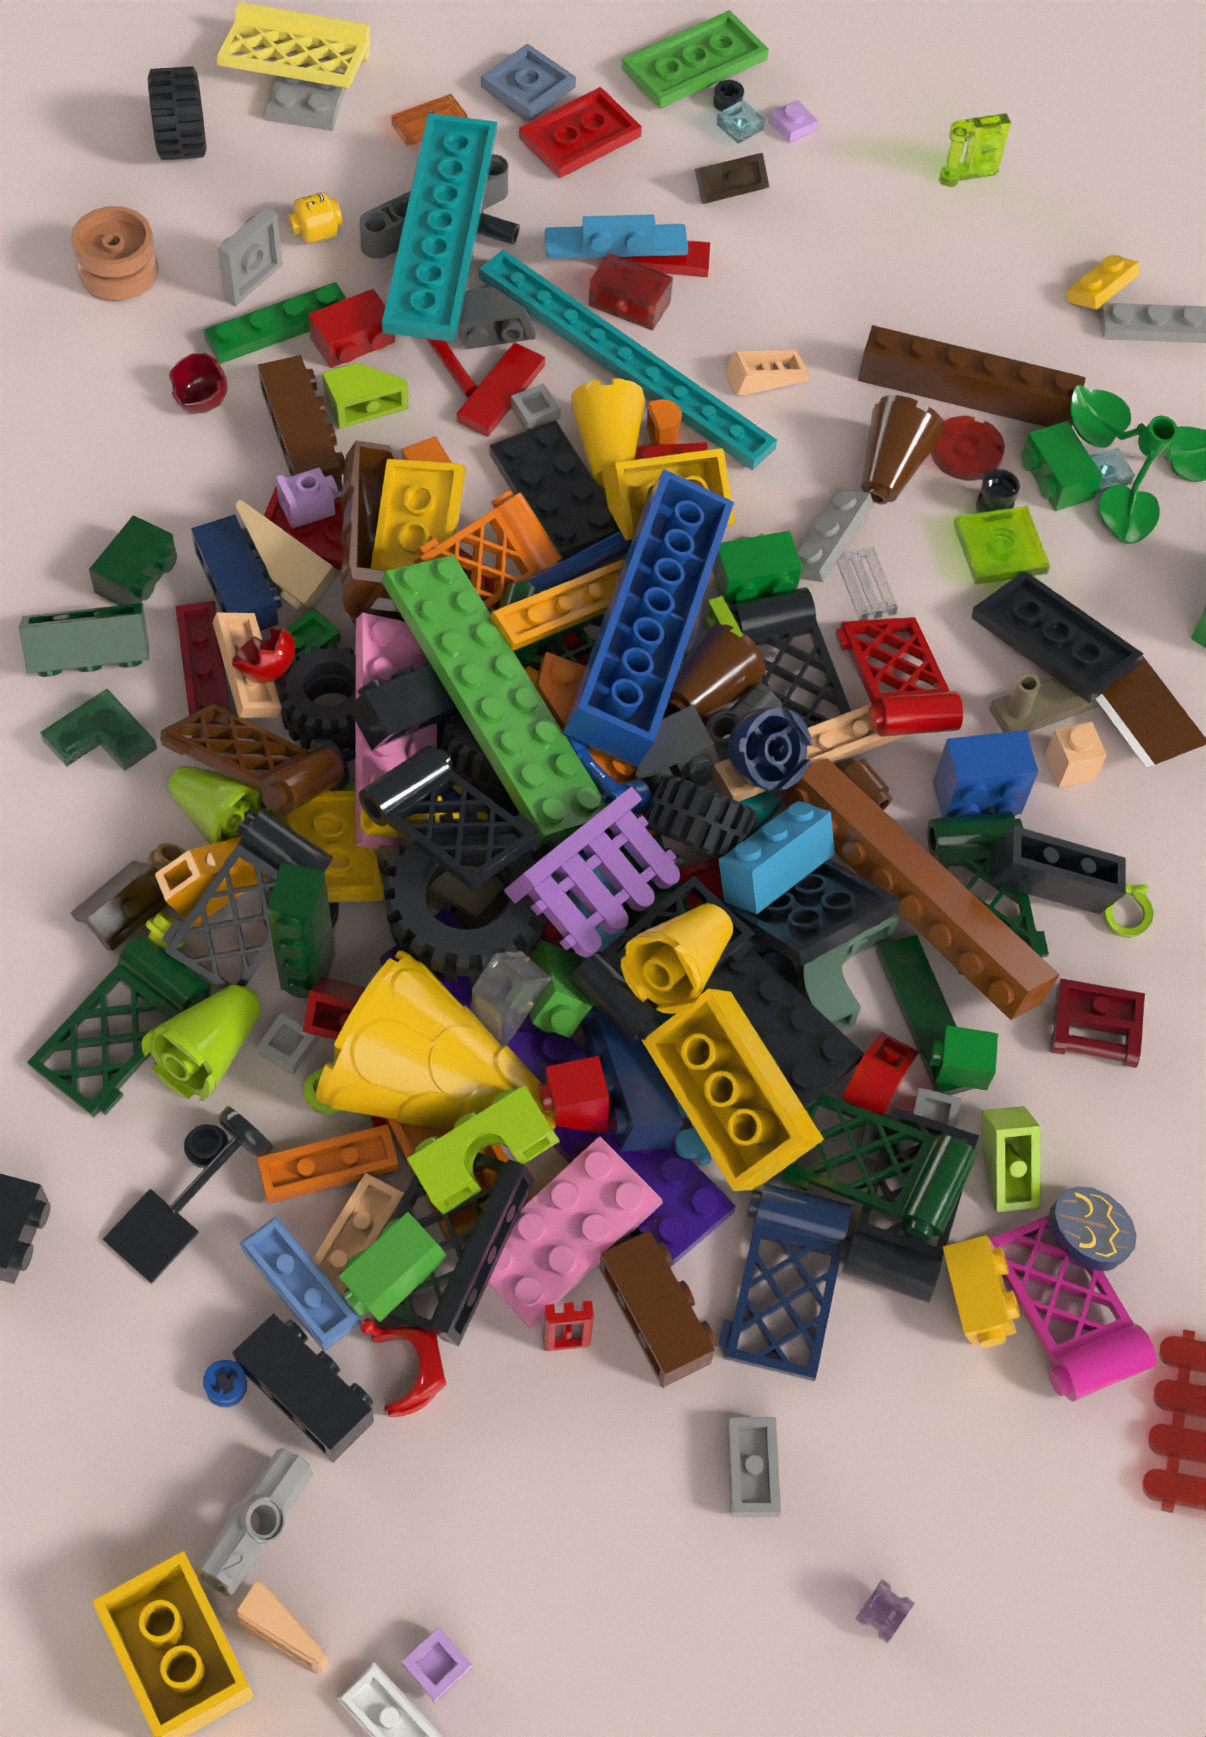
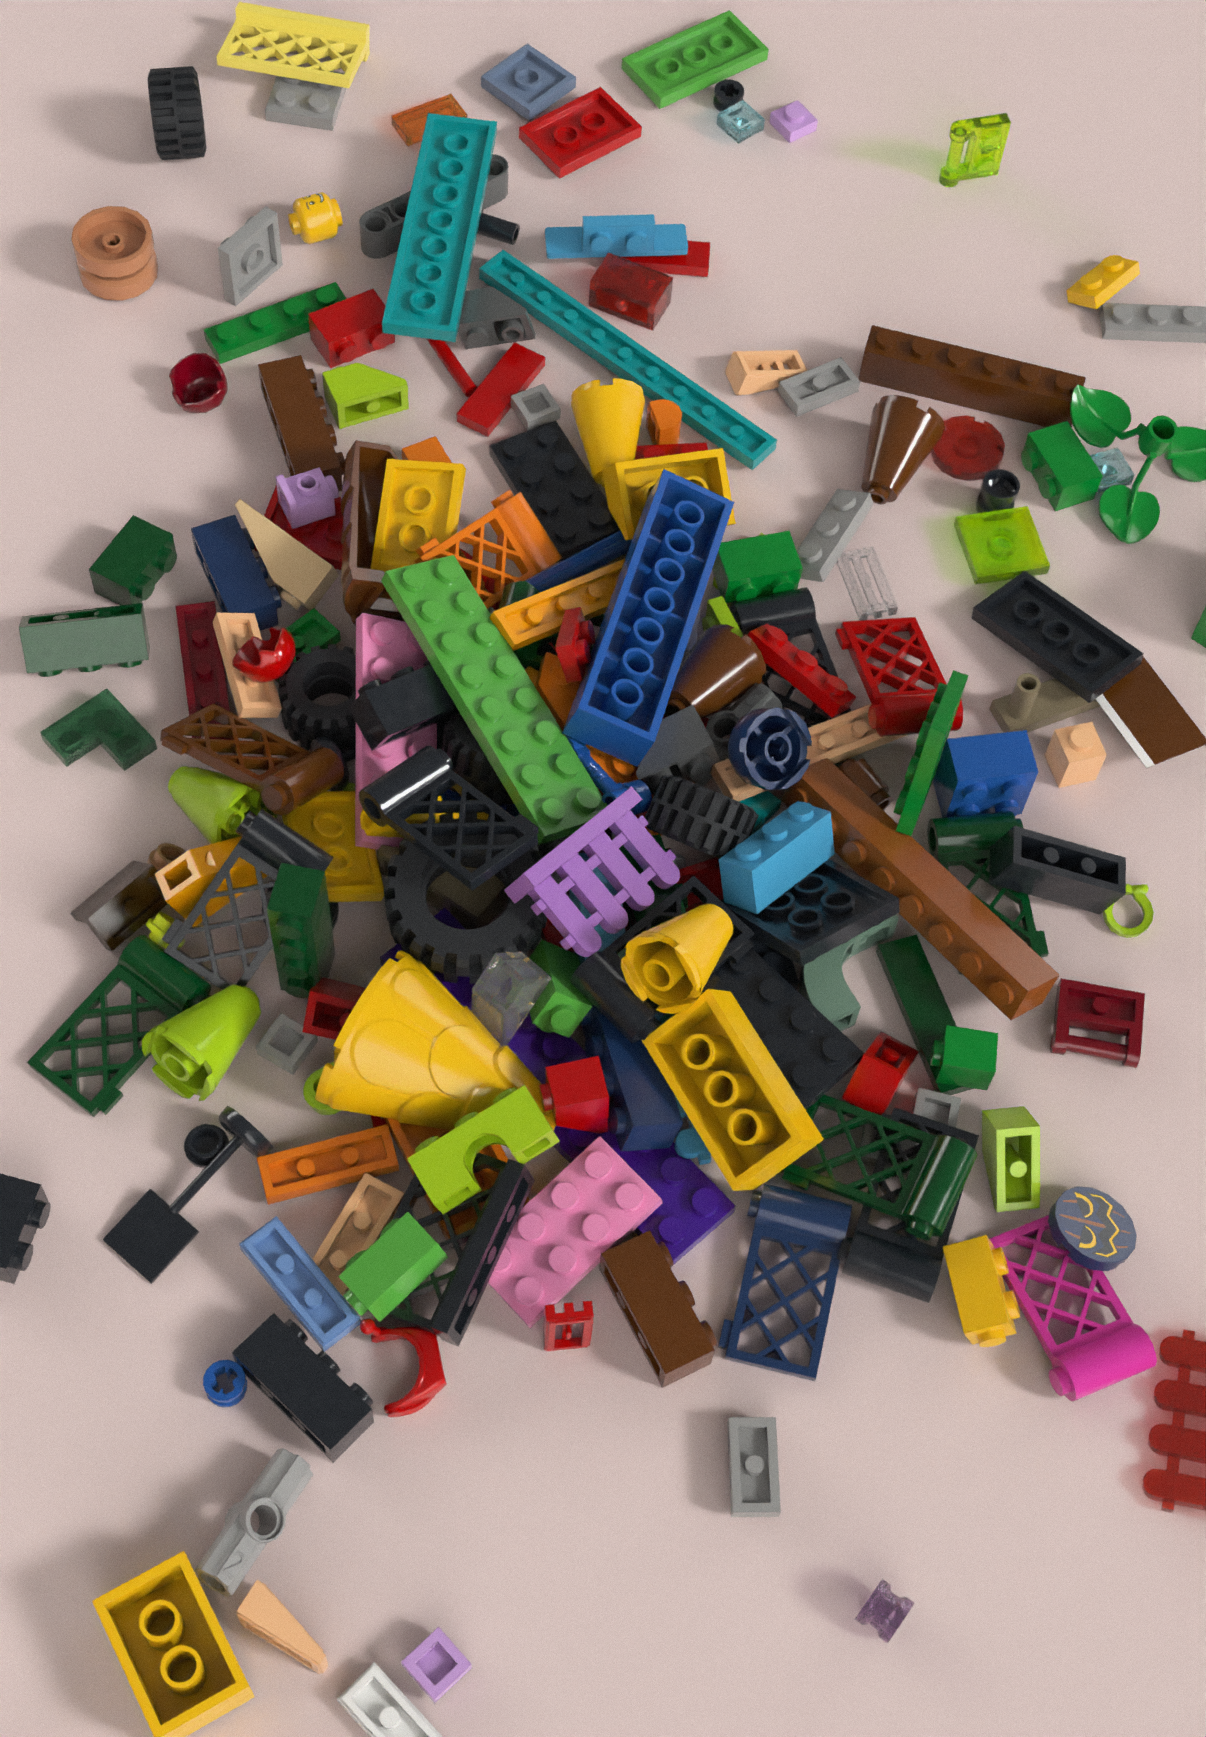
dark brown plate [695,153,770,204] -> none
none -> red plate [555,607,595,683]
none -> red plate [747,623,857,718]
none -> light grey plate [778,357,860,417]
none -> green plate [893,670,969,836]

